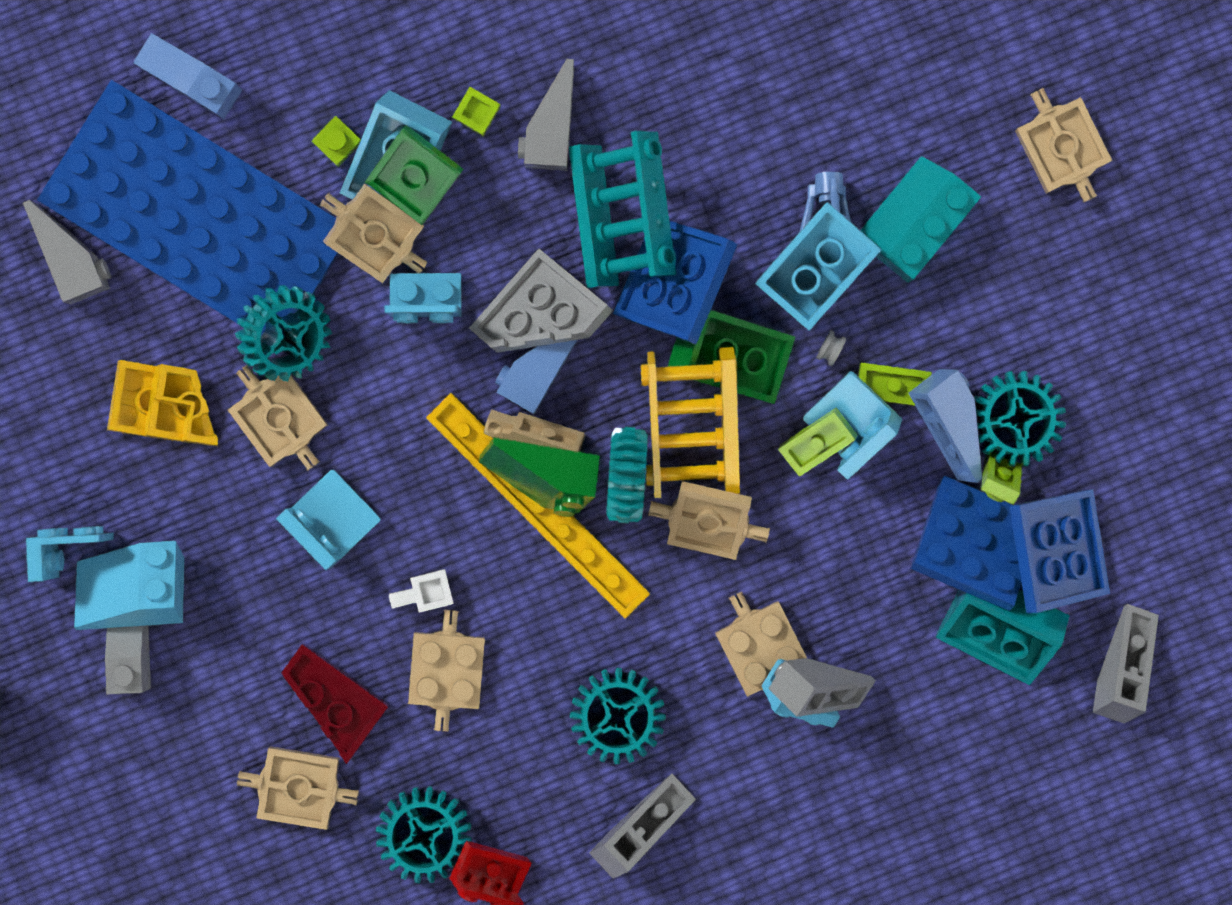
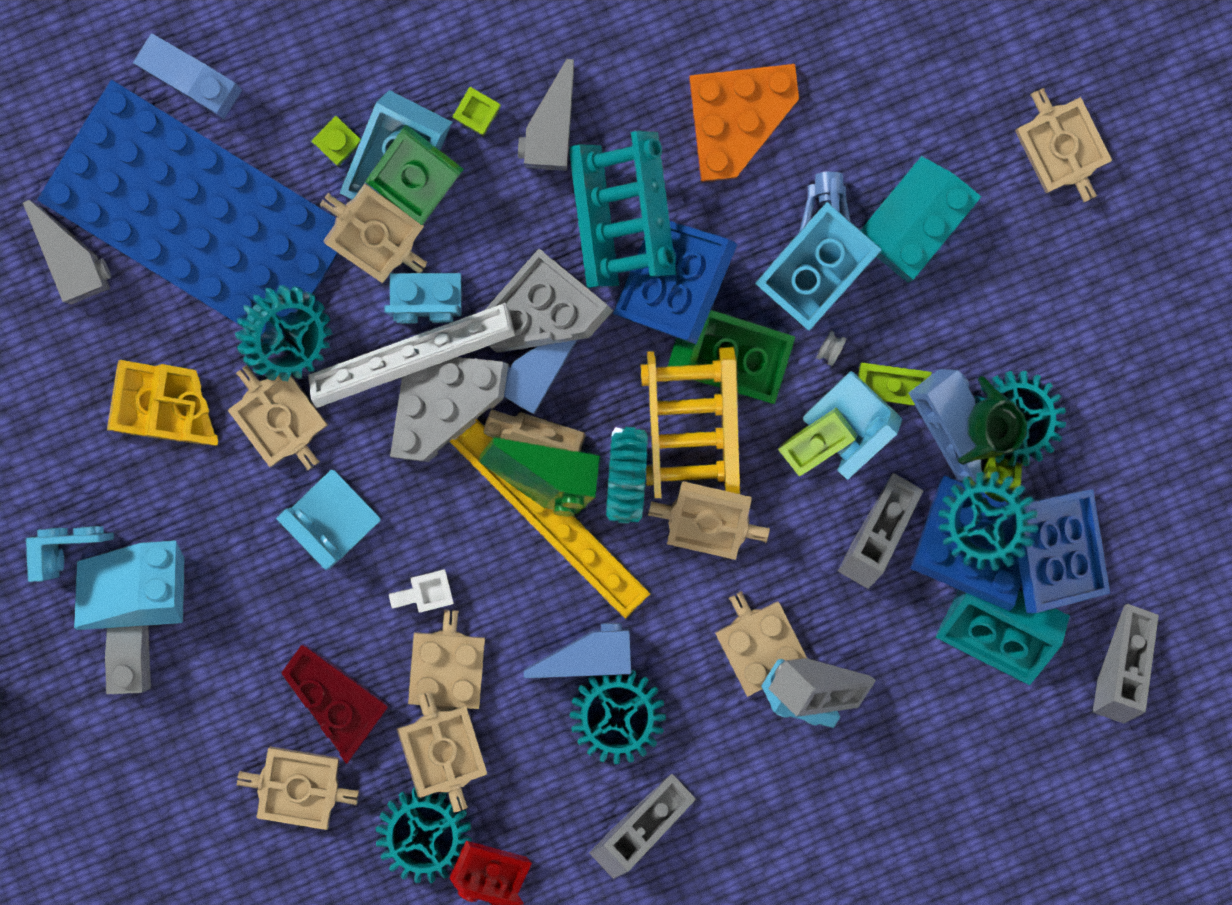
none -> white tile [308,303,515,408]
none -> light grey plate [390,357,509,462]
none -> tan plate [397,691,488,812]
none -> medium blue slope [524,622,631,678]
none -> orange plate [689,64,799,183]
none -> light grey slope [838,473,924,589]
none -> teal gear [939,472,1038,570]
none -> dark green piece [958,376,1027,465]

